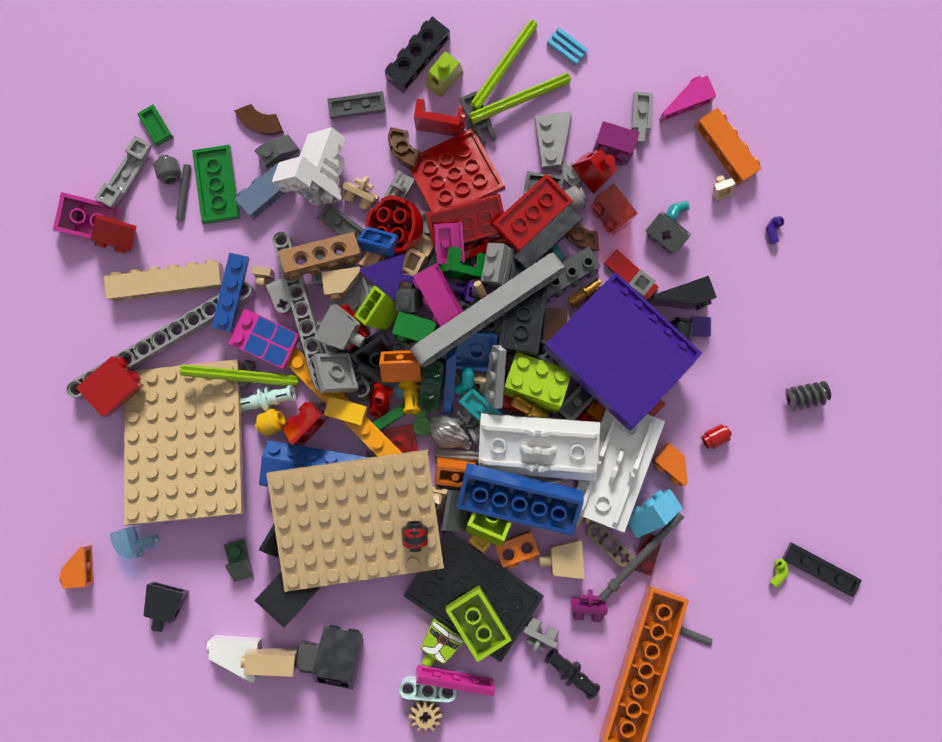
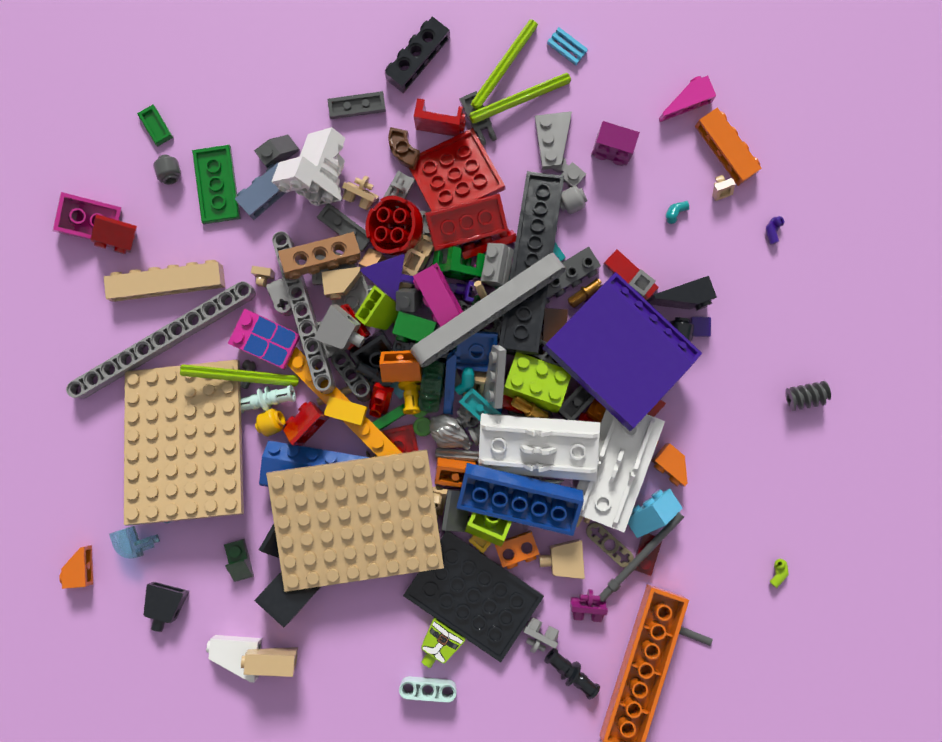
red brick [76,356,144,417] -> none
light grey slope [95,136,152,208] -> none
dark grey bar [175,164,191,221] -> none
blue plate [211,253,250,332] -> none
reddish brown tile [234,104,284,135] -> none
dark grey brick [295,640,320,673] -> none
light grey tile [312,353,358,393] -> none
black slope [312,625,363,690] -> none
blue slope [357,226,399,258] -> none
black head [401,521,428,552] -> none
tan gear [409,700,443,734] -> none
dark pink tile [416,665,495,696] -> none
lime torso [427,52,463,97] -> none
dark pink plate [433,222,465,264] -> none
lime brick [445,585,512,662] -> none
red tile [492,173,573,252] -> none
black tile [514,206,582,270] -> none
reddish brown tile [565,223,599,251] -> none
red torso [571,149,617,194] -> none
clear red brick [591,183,638,236] -> none
light grey hinge [631,92,653,146] -> none
dark grey brick [646,211,691,254] -> none
red brick [701,424,732,450] -> none
black tile [782,542,862,597] -> none

